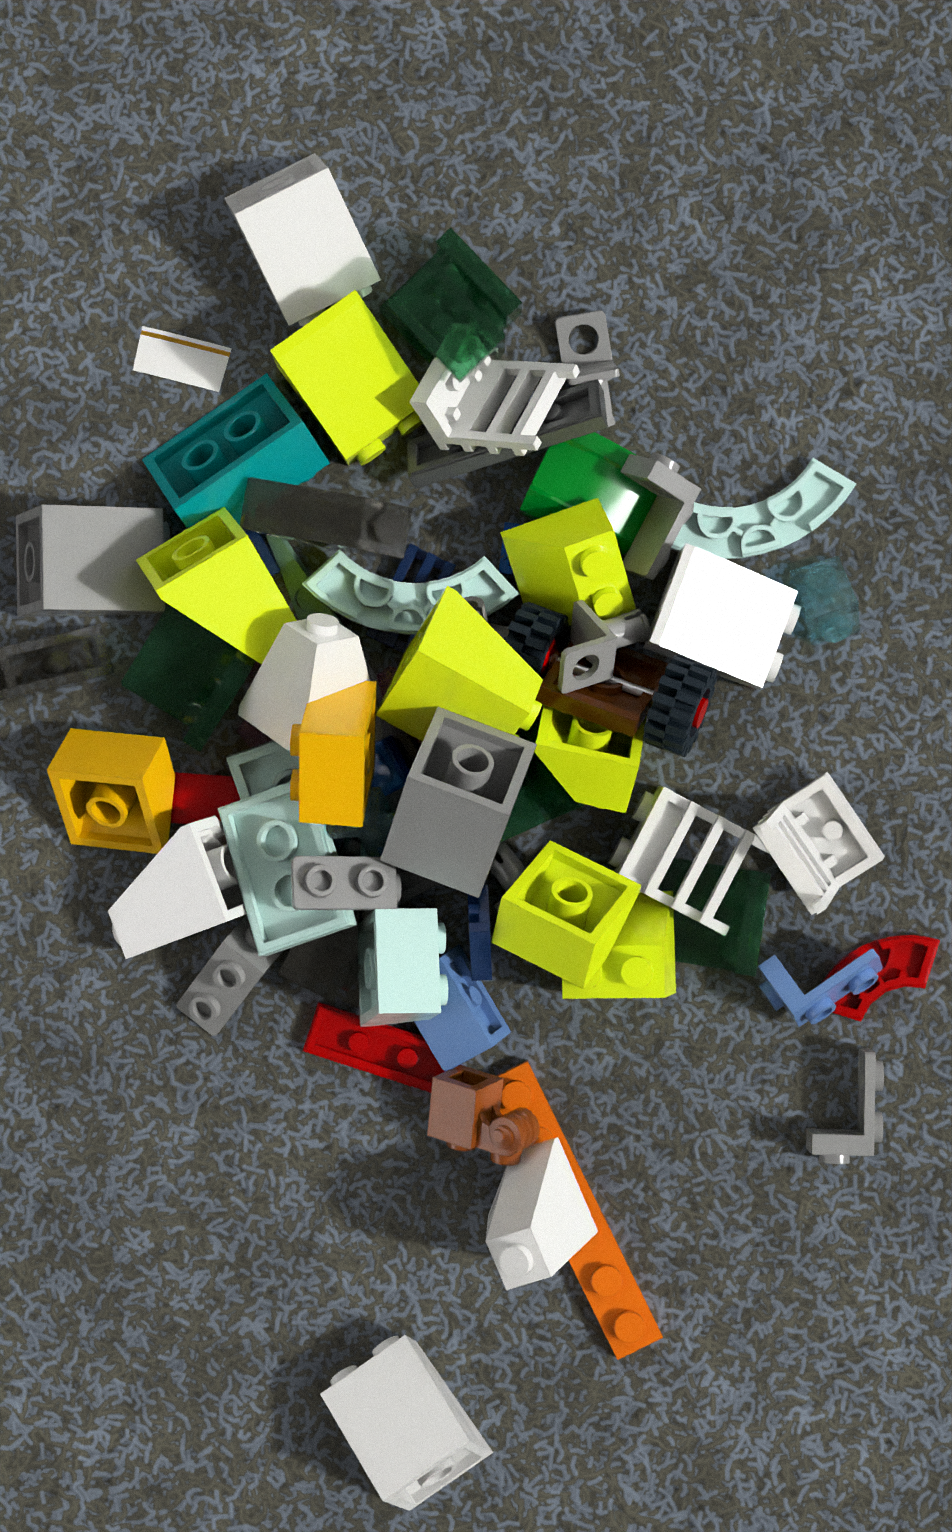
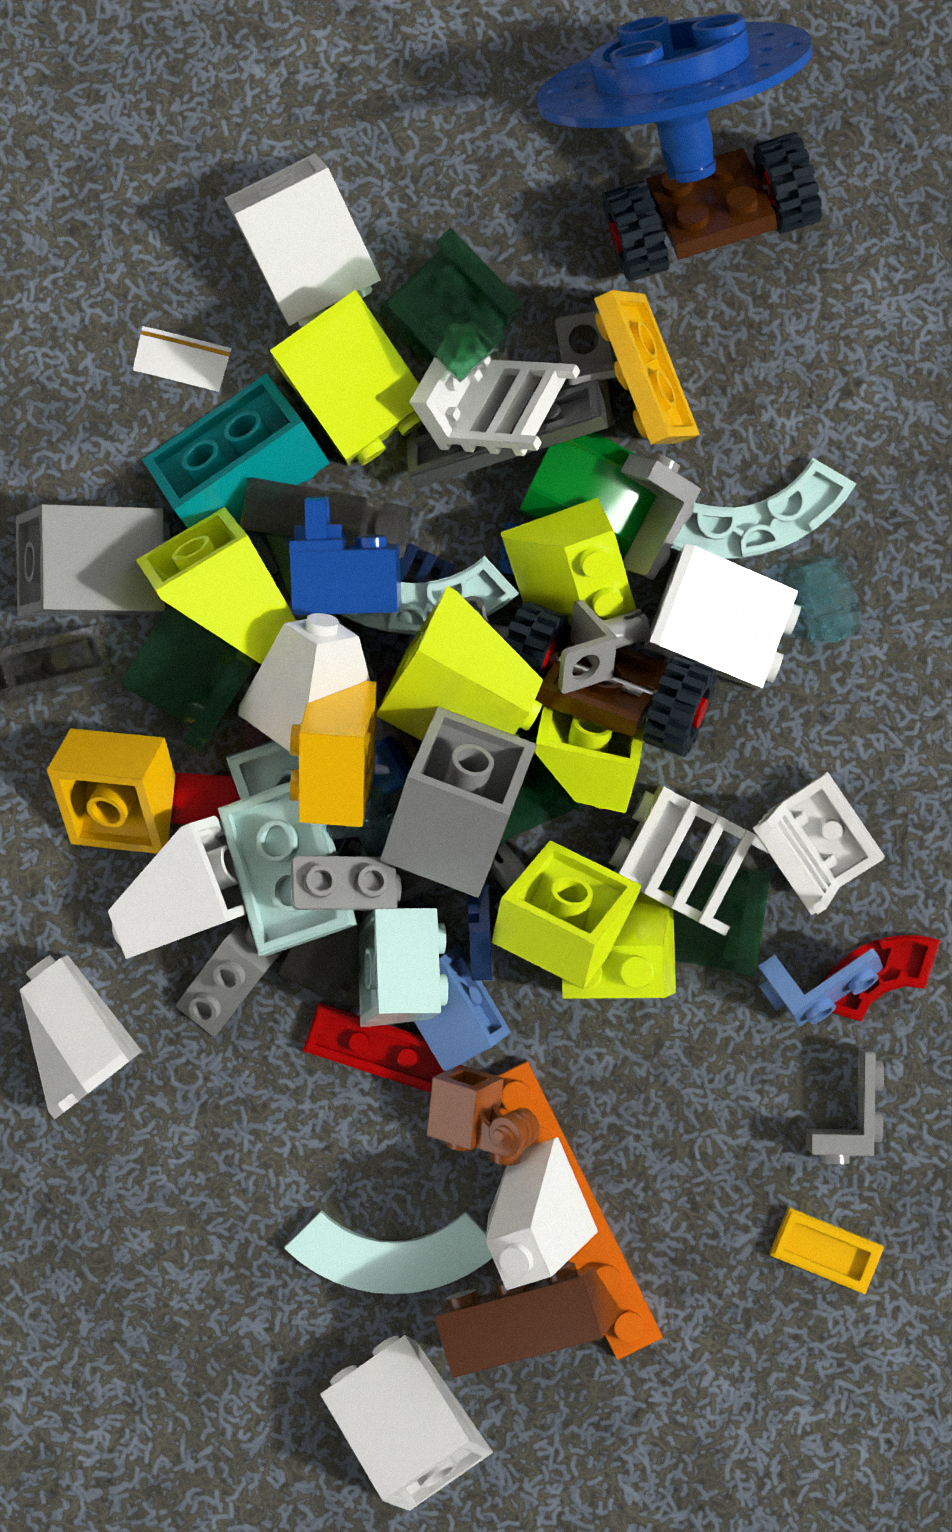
none -> white slope [20,954,142,1120]
none -> light aqua tile [284,1210,492,1294]
none -> blue hinge [289,496,402,615]
none -> reddish brown slope [434,1262,620,1378]
none -> blue piece [536,13,813,183]
none -> yellow plate [594,290,700,445]
none -> plate [602,132,822,282]
none -> yellow tile [769,1206,884,1294]

